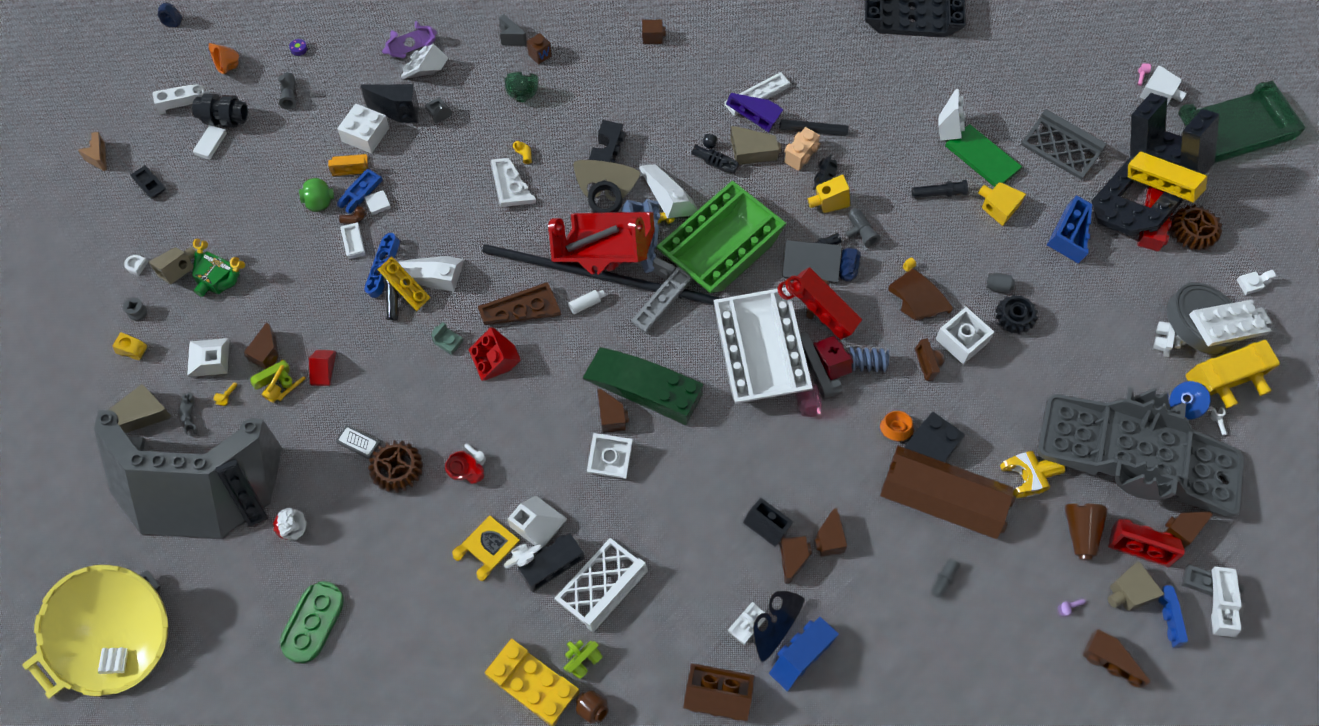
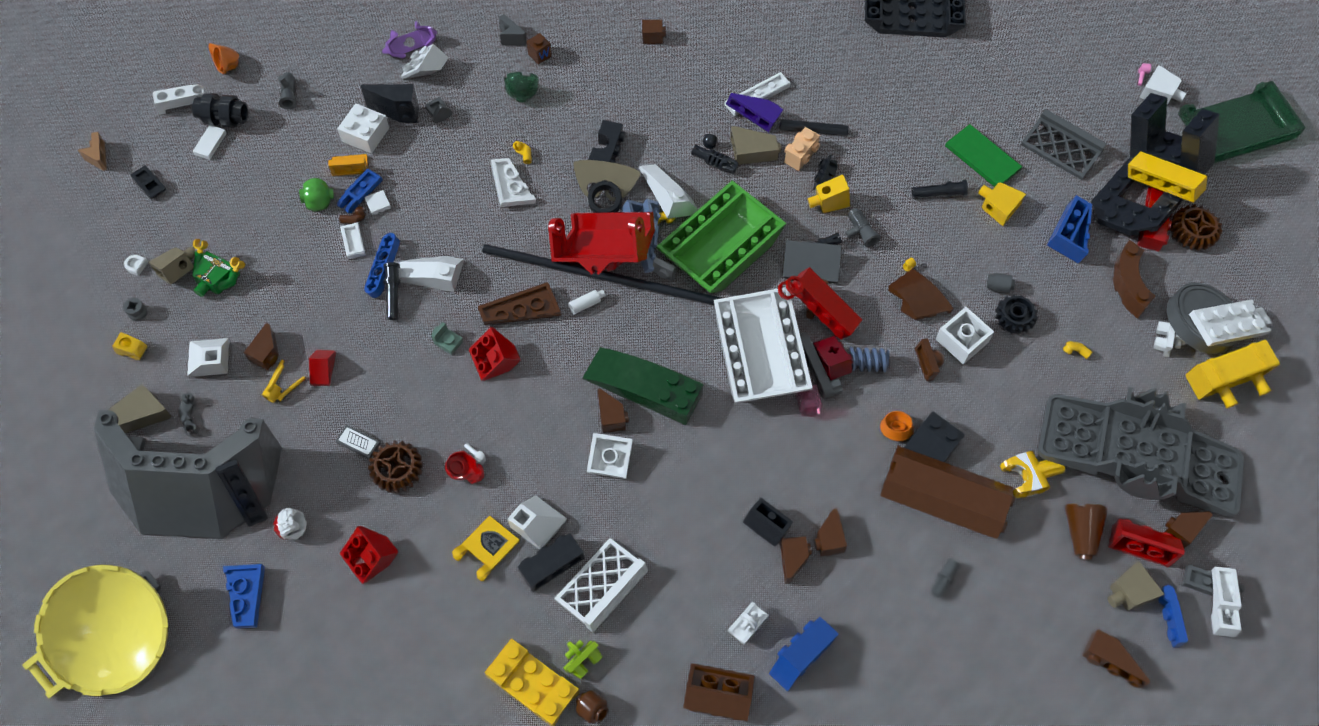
white piece [98,647,128,674] -> none
dark blue rock [157,2,182,27] -> none
yellow hand [213,382,238,406] -> none
lime piece [250,360,292,390] -> none
green tile [280,581,344,663] -> none
dark purple tile [289,39,307,56] -> none
yellow tile [377,256,431,311] -> none
white plate [504,544,542,568] -> none
dark grey bar [566,225,619,252] -> none
light grey plate [631,266,693,333] -> none
black piece [753,591,804,662] -> none
dark blue rock [839,248,861,282] -> none
white slope [938,89,965,141] -> none
lavender hand [1058,599,1086,616] -> none
blue dish [1170,381,1211,420] -> none
white hand [1210,407,1227,436] -> none
white plate [1237,270,1276,295] -> none
none -> blue wing [223,564,265,629]
none -> red slope [339,526,399,584]
none -> yellow arm [1063,341,1093,359]
none -> reddish brown brick [1113,240,1155,319]

